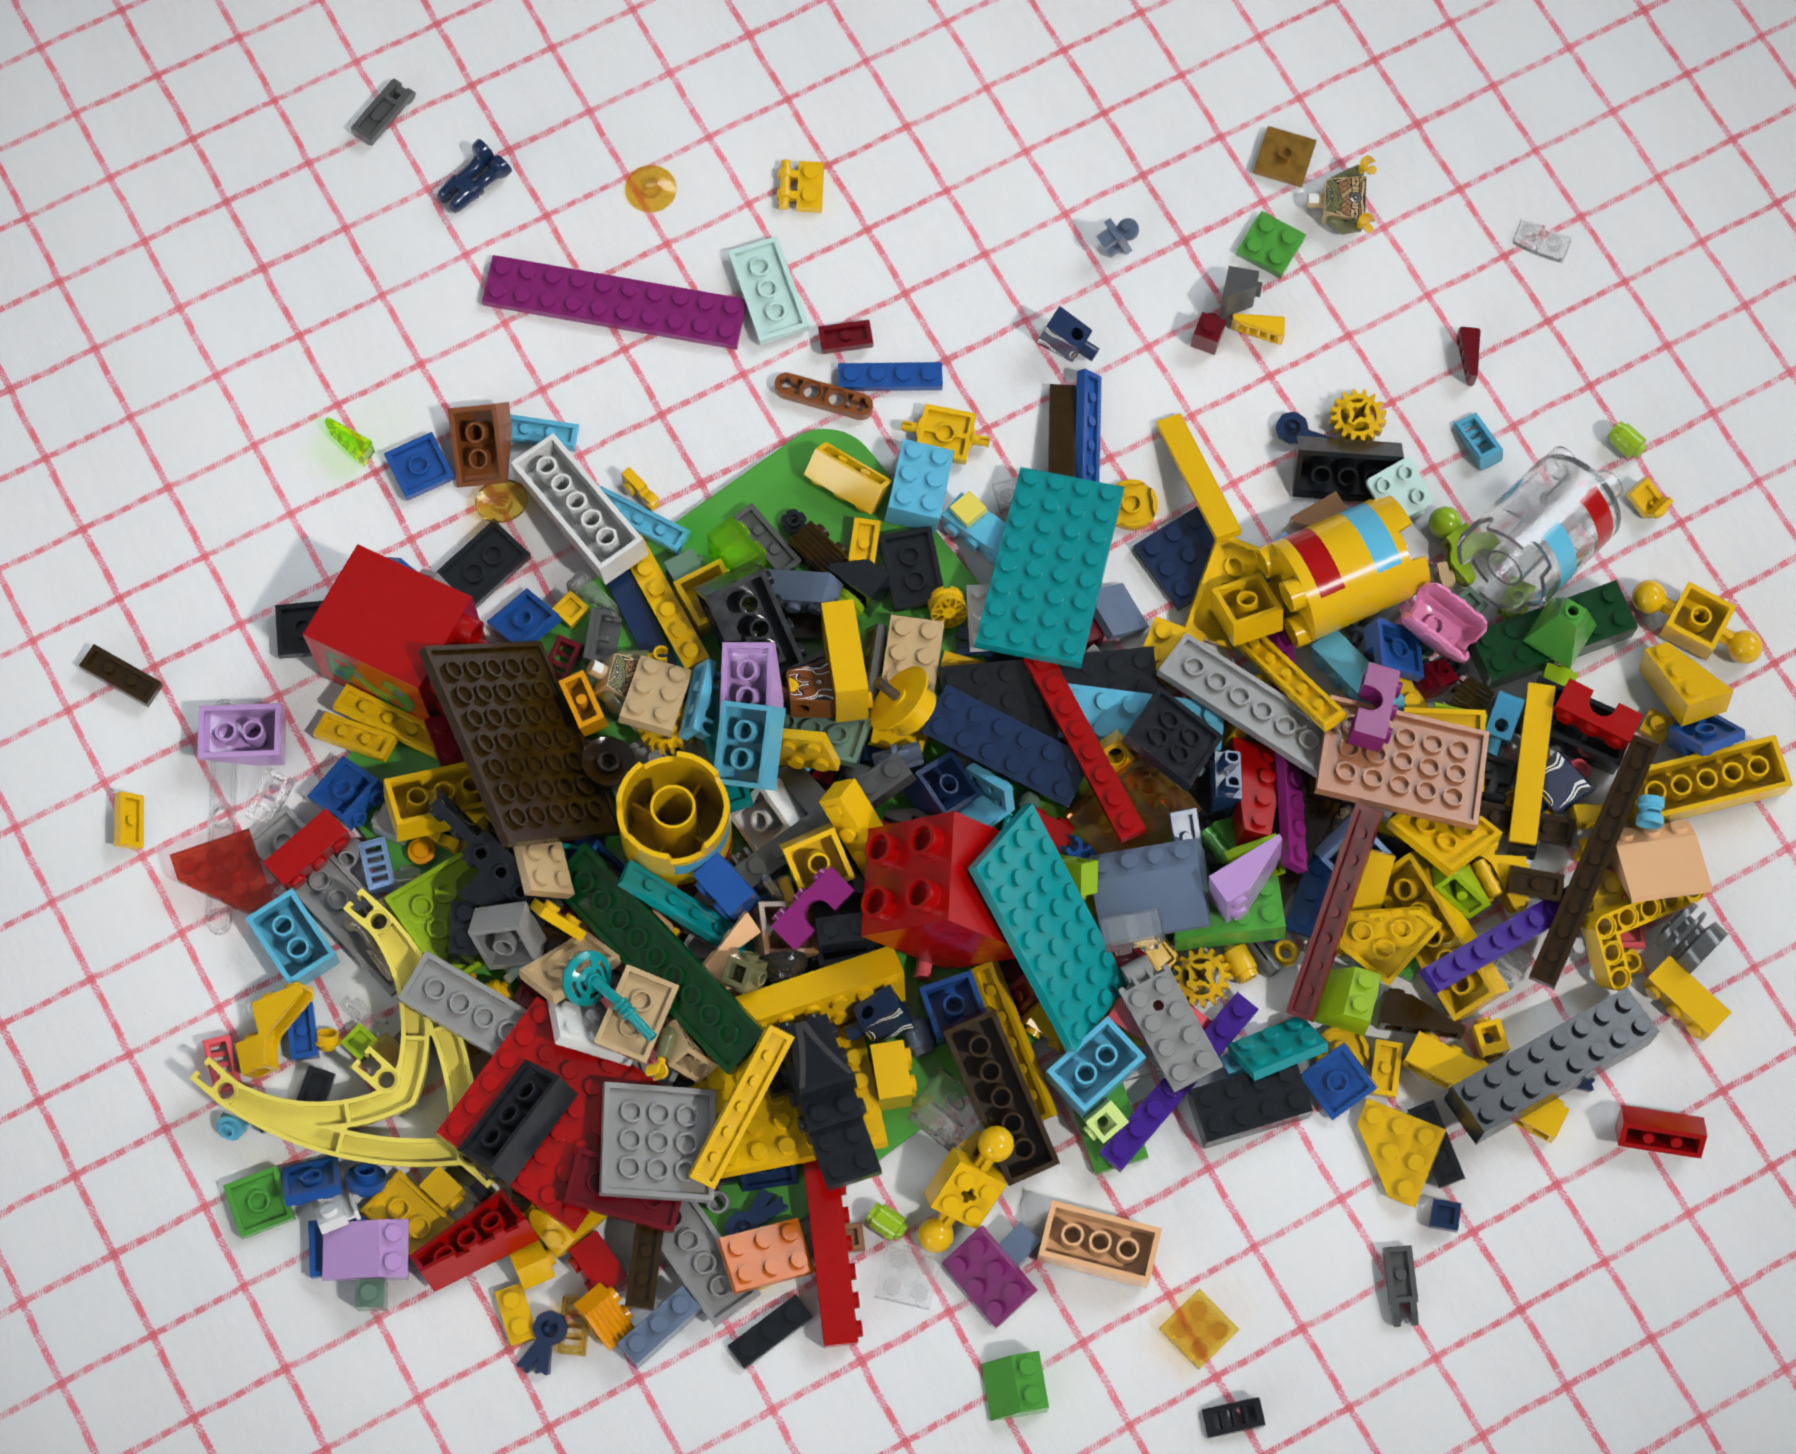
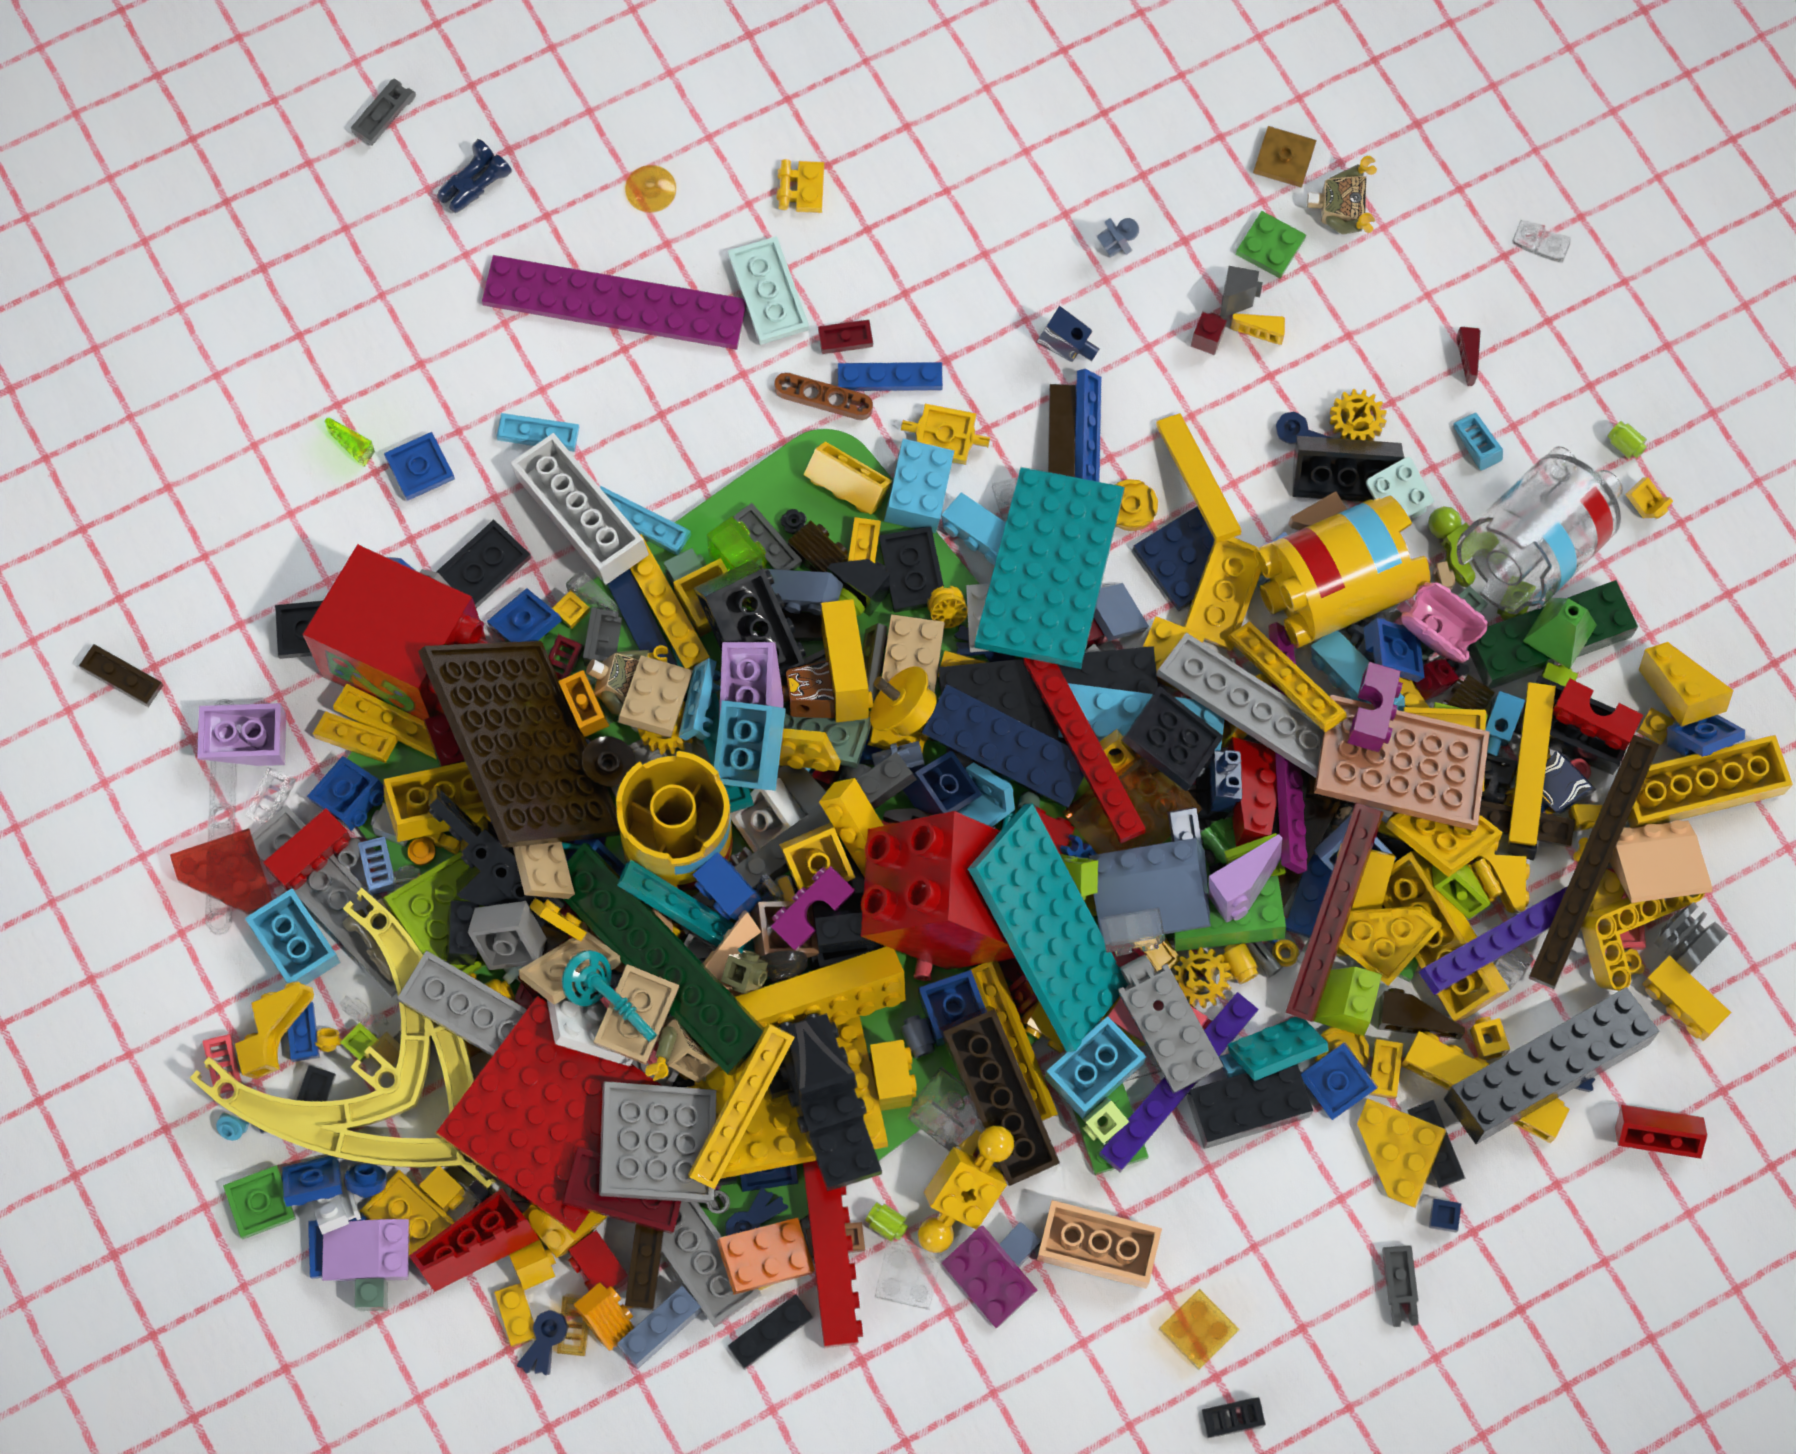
yellow plate [114,791,144,850] -> none
dark orange slope [448,402,512,488] -> none
black slope [457,1059,578,1186] -> none
clear yellow dish [475,480,528,523] -> none
yellow plate [621,467,660,512] -> none
dark blue torso [844,984,915,1044] -> none
light yellow tile [950,491,988,528] -> none
bright green slope [981,1351,1049,1421] -> none
yellow brick [1211,572,1283,647] -> none
dark brown plate [1505,865,1565,903] -> none
yellow brick [1632,580,1763,664] -> none
medium azure wheel [1636,795,1665,829] -> none

